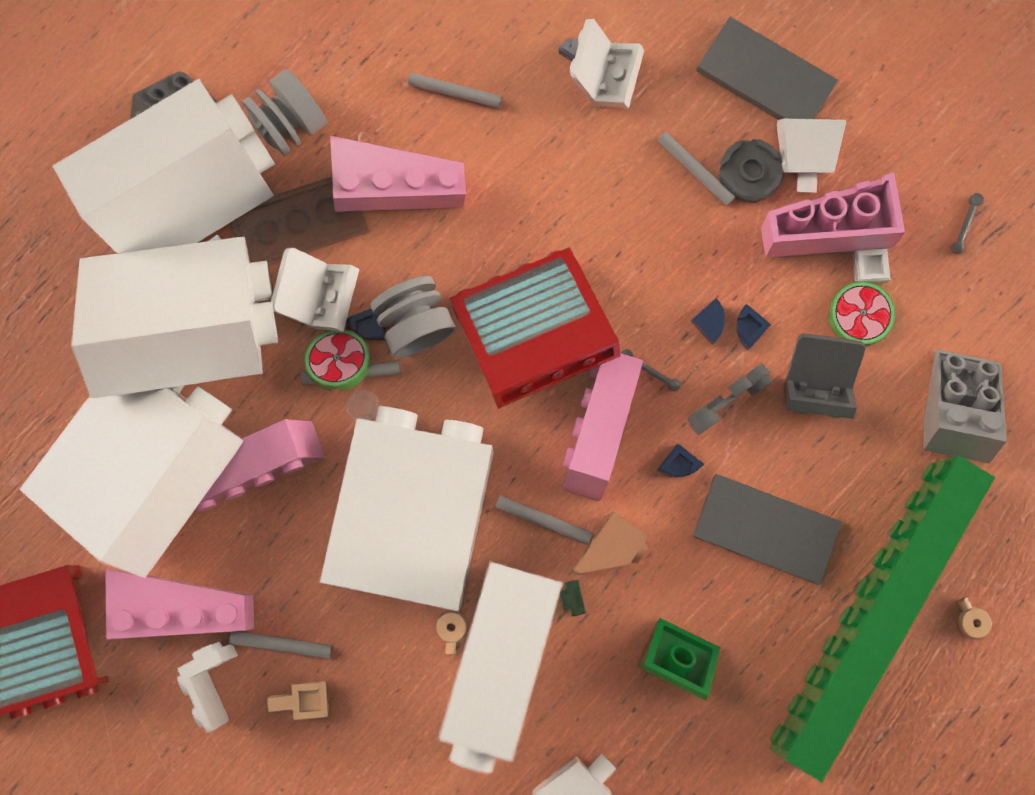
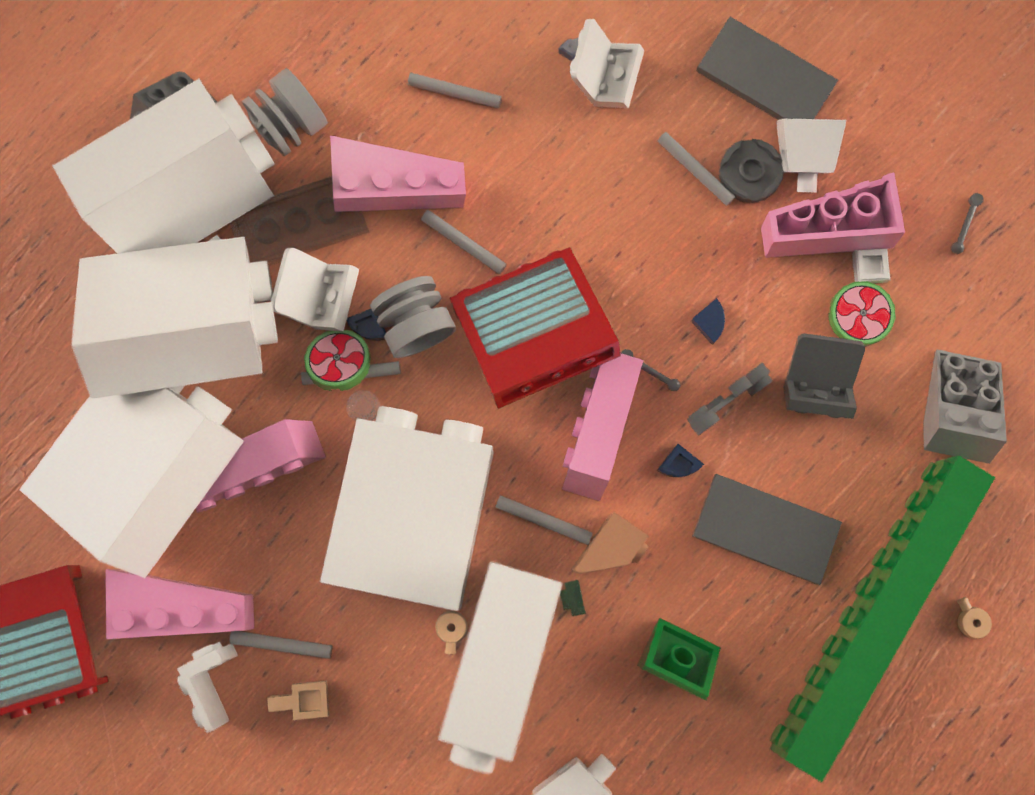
dark blue tile [737,304,771,350] -> none
none -> light grey bar [421,210,507,274]

